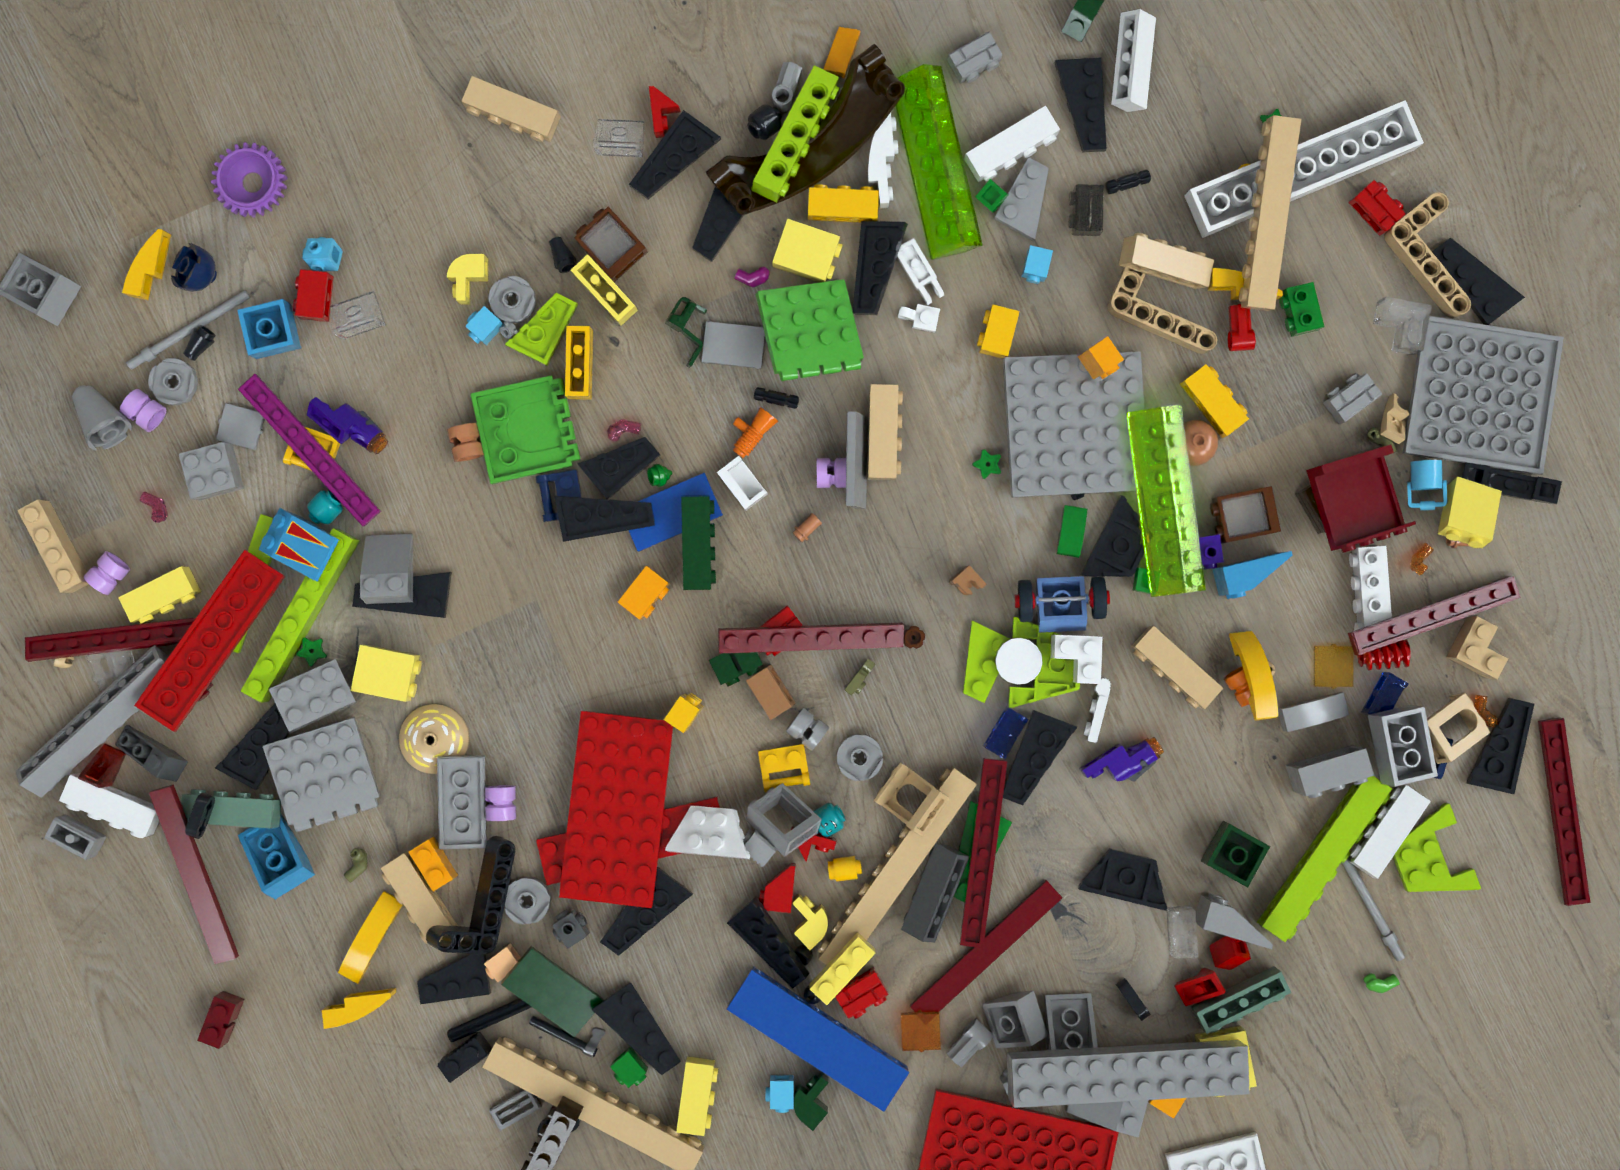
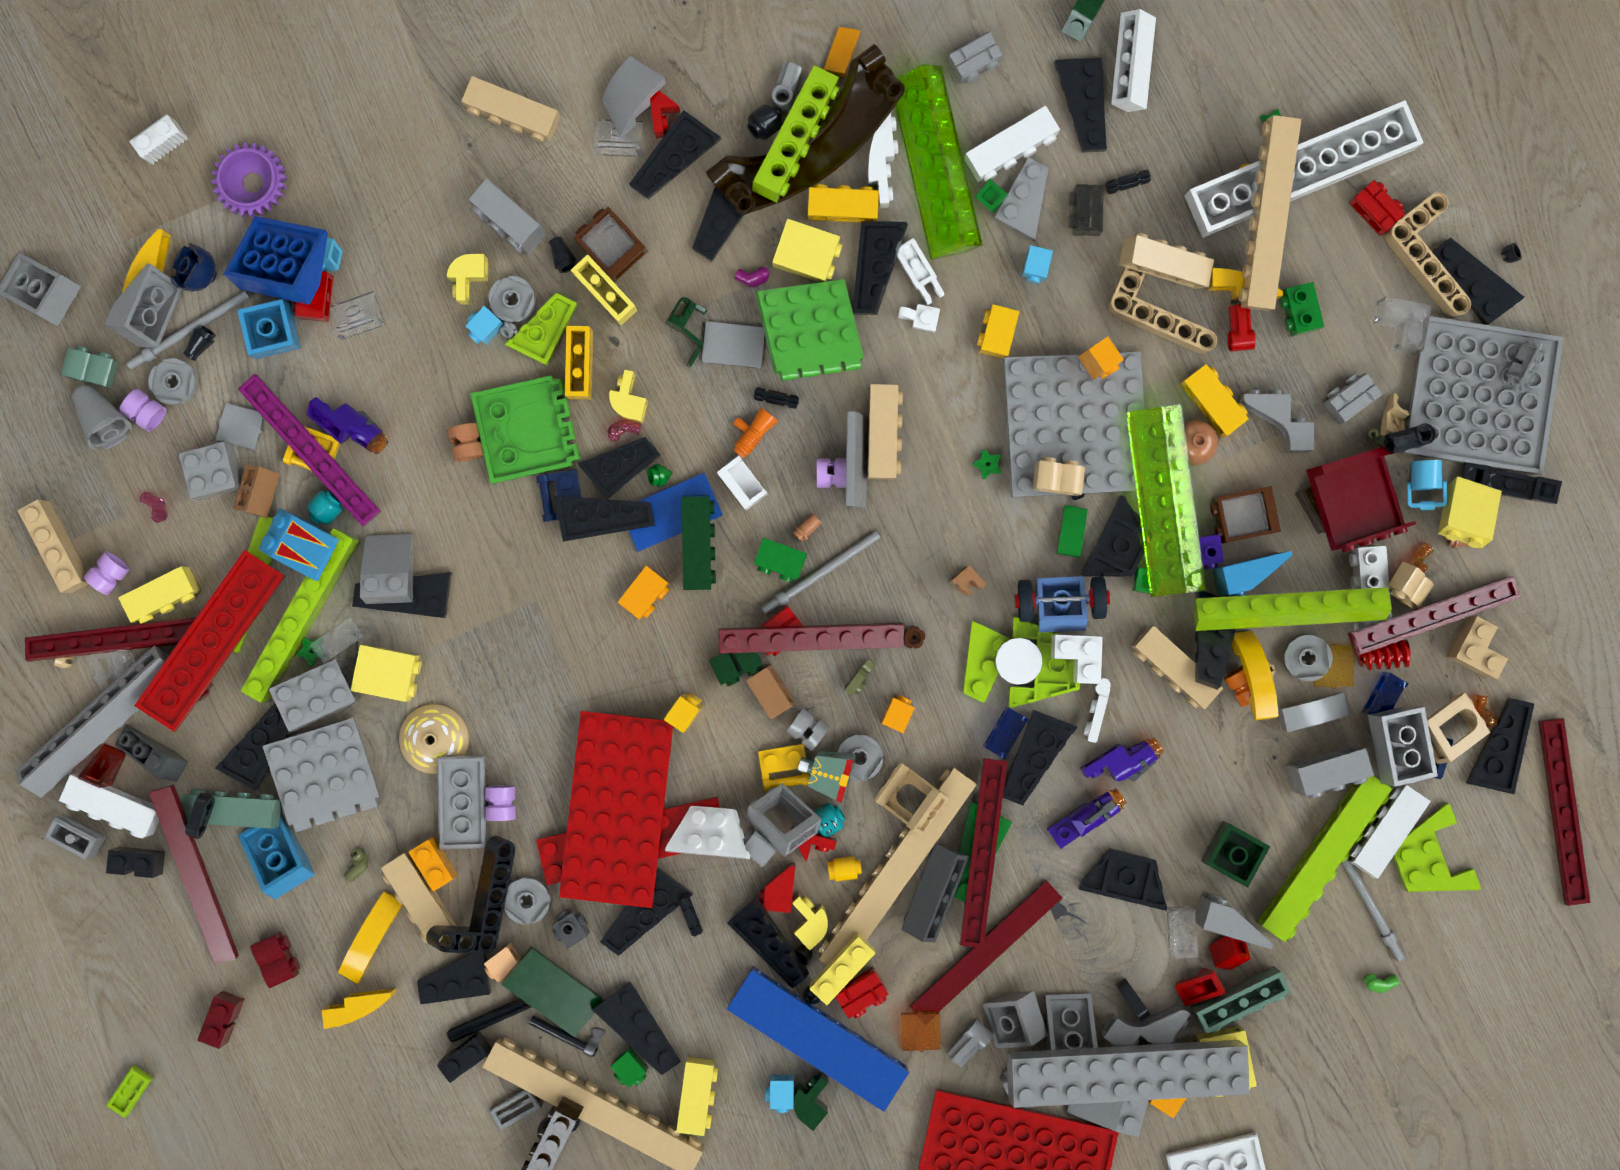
none -> sand green brick [60,346,119,389]
none -> light grey slope [105,264,182,349]
none -> black brick [106,846,165,878]
none -> lime plate [106,1065,154,1118]
none -> white brick [129,114,188,165]
none -> blue slope [223,216,328,305]
none -> medium nougat hinge [233,465,280,518]
none -> dark red brick [250,932,300,988]
none -> clear piece [309,617,364,664]
none -> light grey brick [468,178,547,255]
none -> light grey slope [602,56,665,138]
none -> light yellow brick [609,369,648,424]
none -> black axle [677,894,703,937]
none -> green brick [754,538,807,583]
none -> light grey bar [761,531,881,615]
none -> sand green torso [798,750,856,803]
none -> light orange brick [880,694,915,733]
none -> tan brick [1032,457,1085,496]
none -> dark purple plate [1047,788,1127,849]
none -> light grey arch [1100,1005,1191,1046]
none -> lime brick [1193,587,1392,631]
none -> black wing [1195,589,1236,690]
none -> light grey arch [1239,390,1314,452]
none -> light grey plate [1284,635,1333,681]
none -> black piece [1383,423,1436,455]
none -> tan brick [1388,561,1434,609]
none -> black hinge [1501,243,1522,263]
none -> light grey hinge [1505,340,1545,391]

